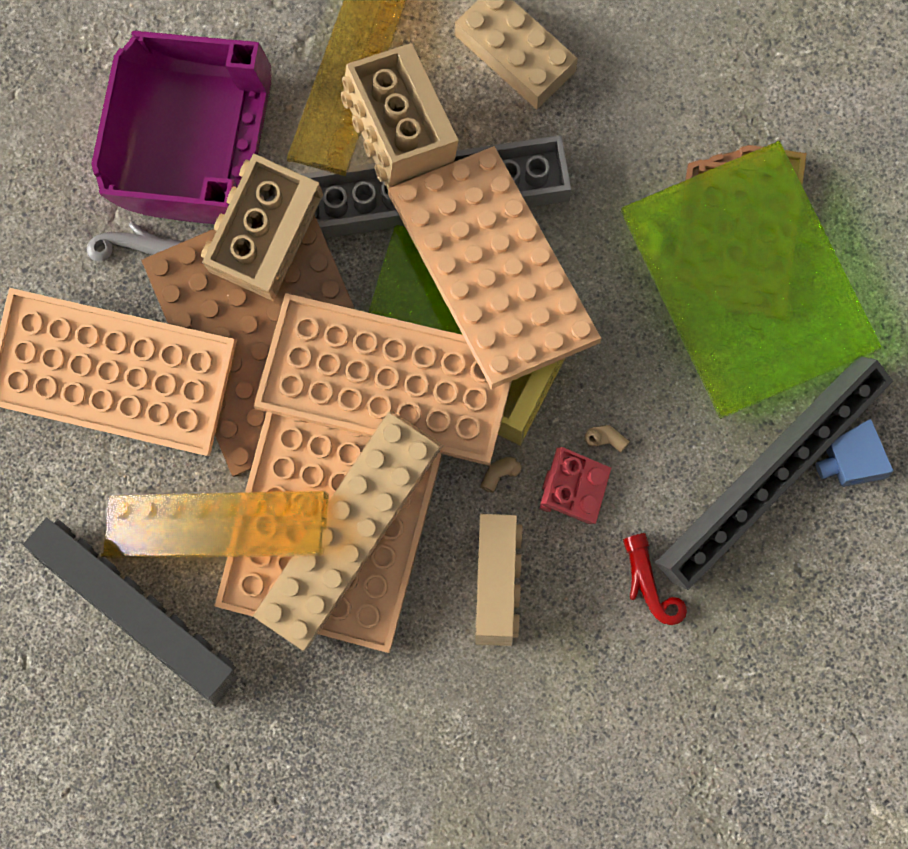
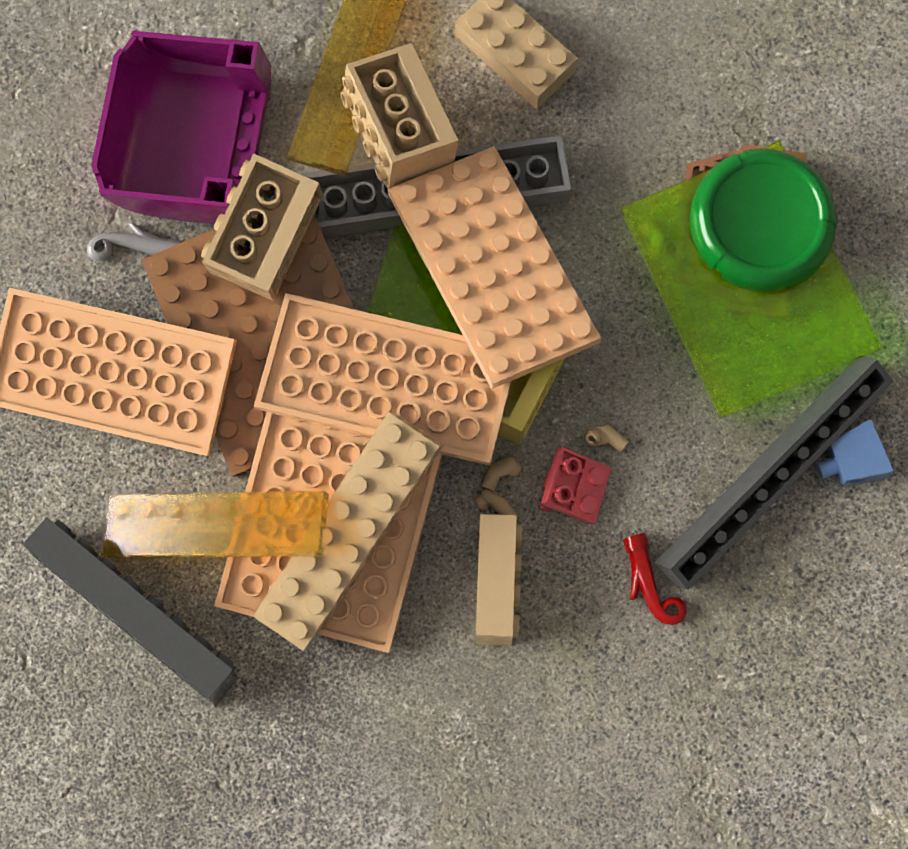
none -> tan arm [475,490,519,517]
none -> green piece [690,149,837,292]

